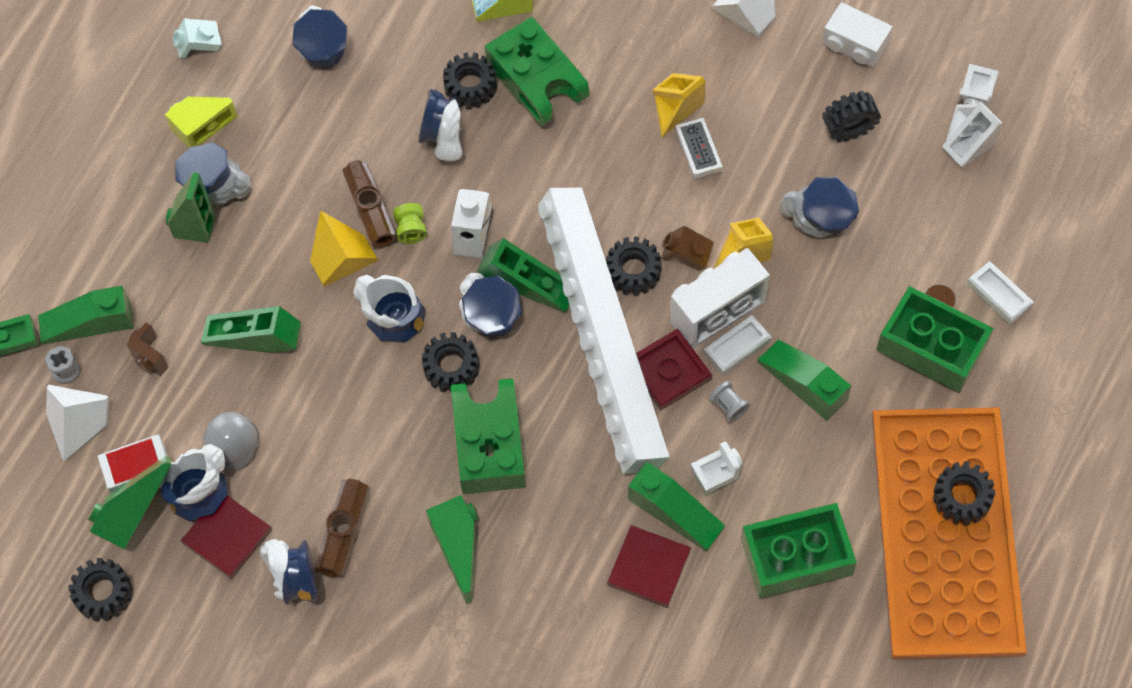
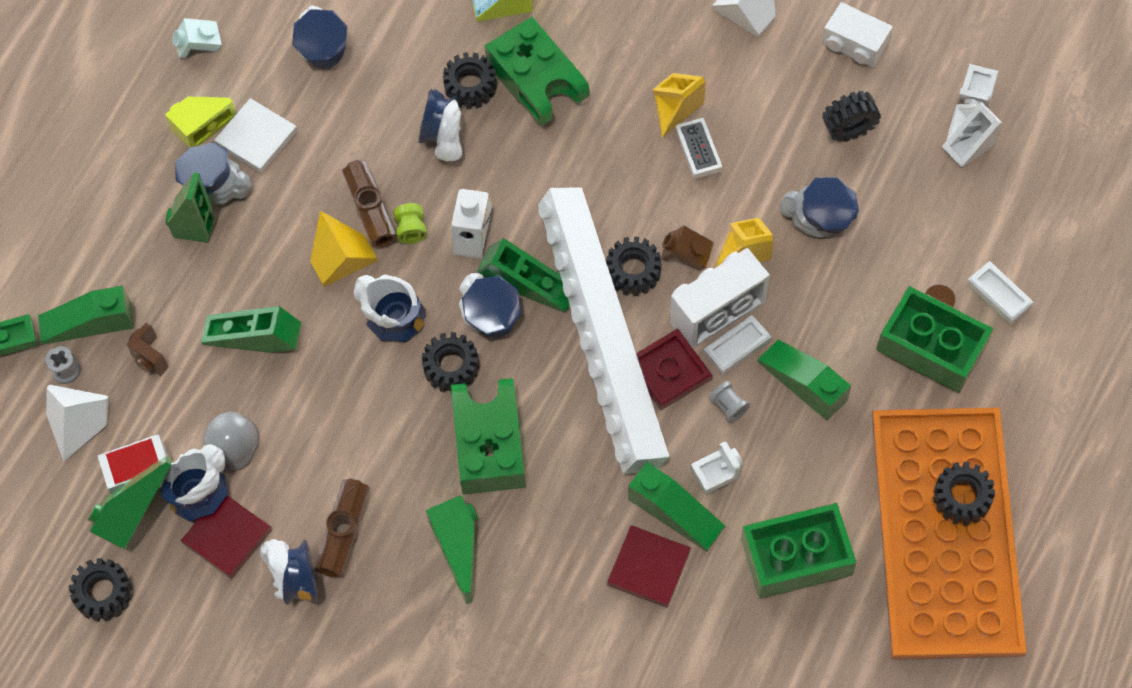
none -> white tile [214,98,298,174]

